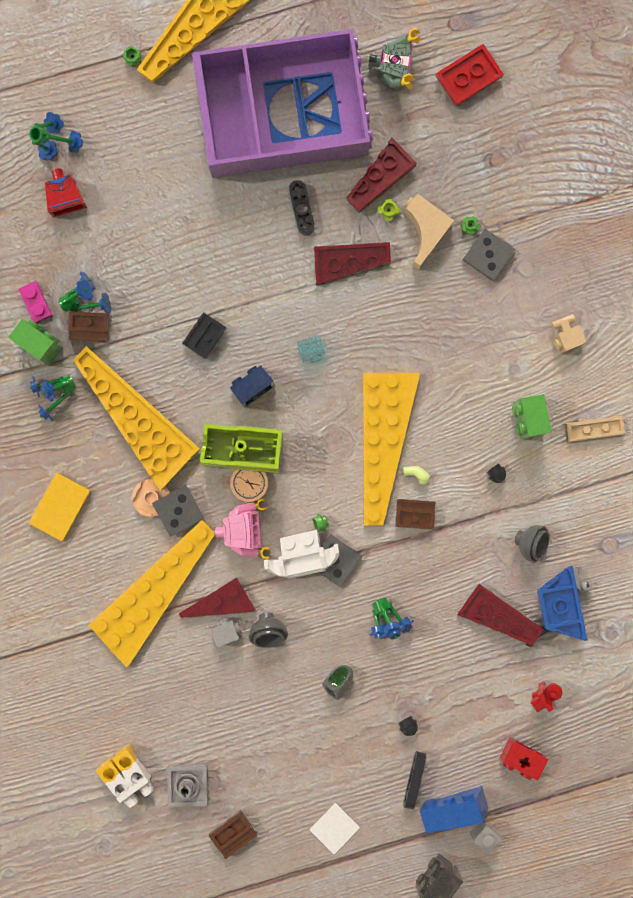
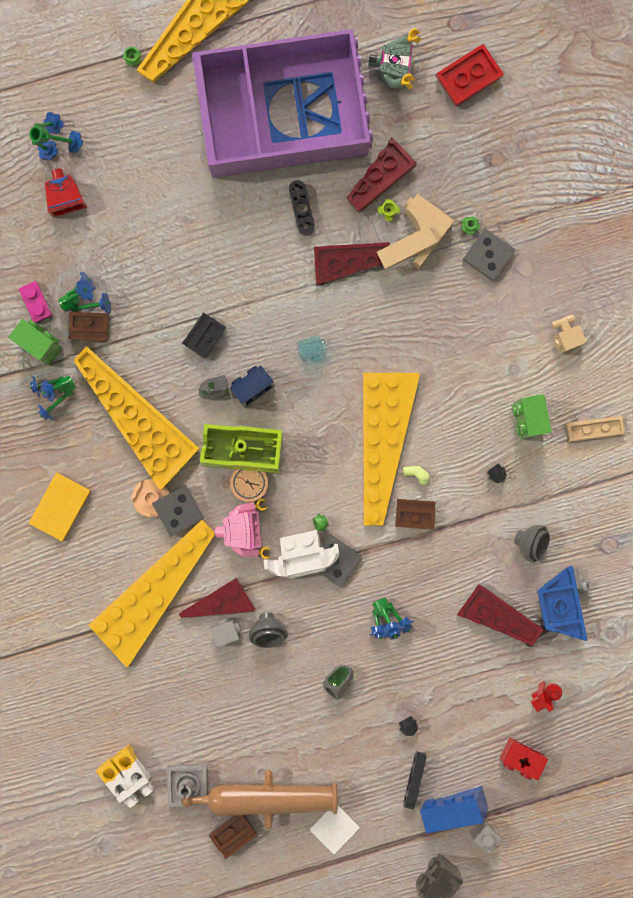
none -> medium nougat piece [182,770,338,829]
none -> dark grey rock [198,375,230,399]
none -> tan tile [377,226,437,270]

